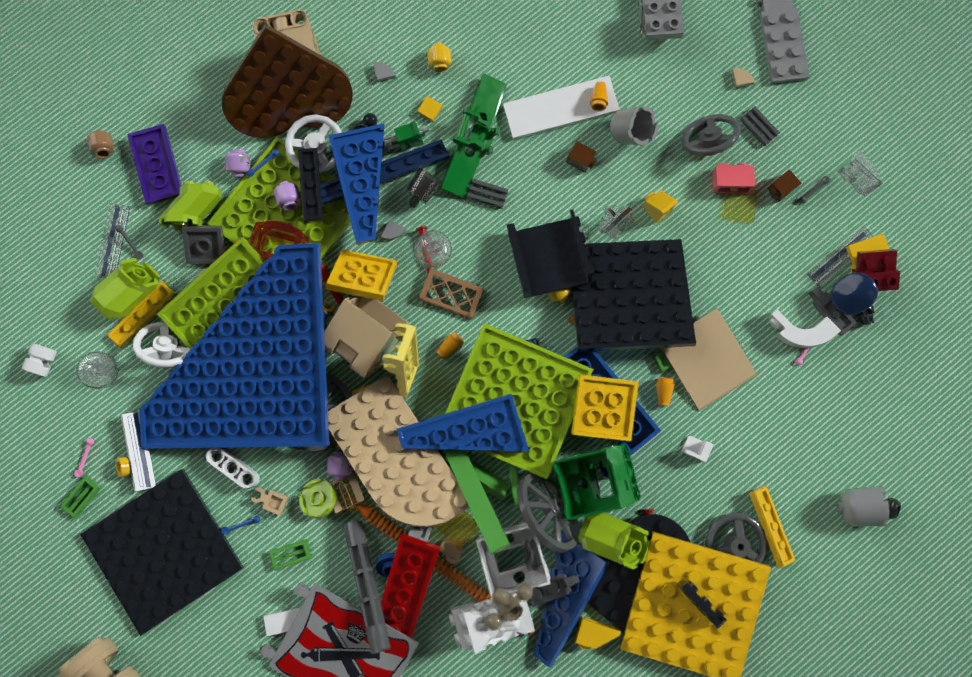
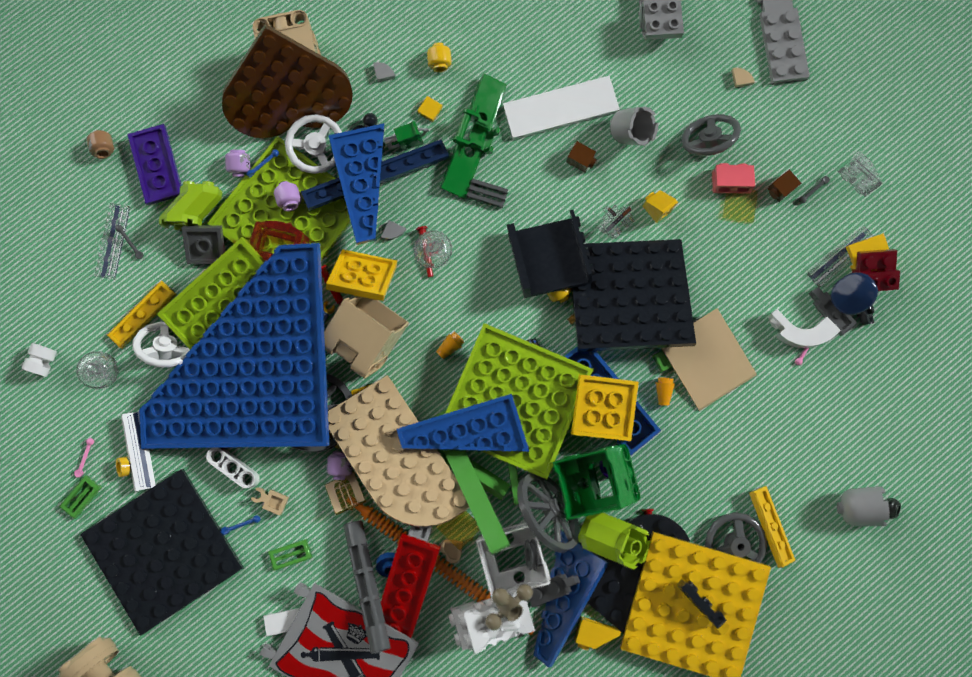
lime brick [90,258,159,319] -> none
black tile [298,148,323,224] -> none
lime tile [299,478,337,519] -> none
light yellow hinge [382,323,419,398] -> none
clear smoke hat [406,167,442,208] -> none
medium nougat window [419,268,484,319] -> none
light orange cone [590,82,608,111] -> none
white panel [680,436,714,462] -> none
dark grey tile [740,106,780,146] -> none

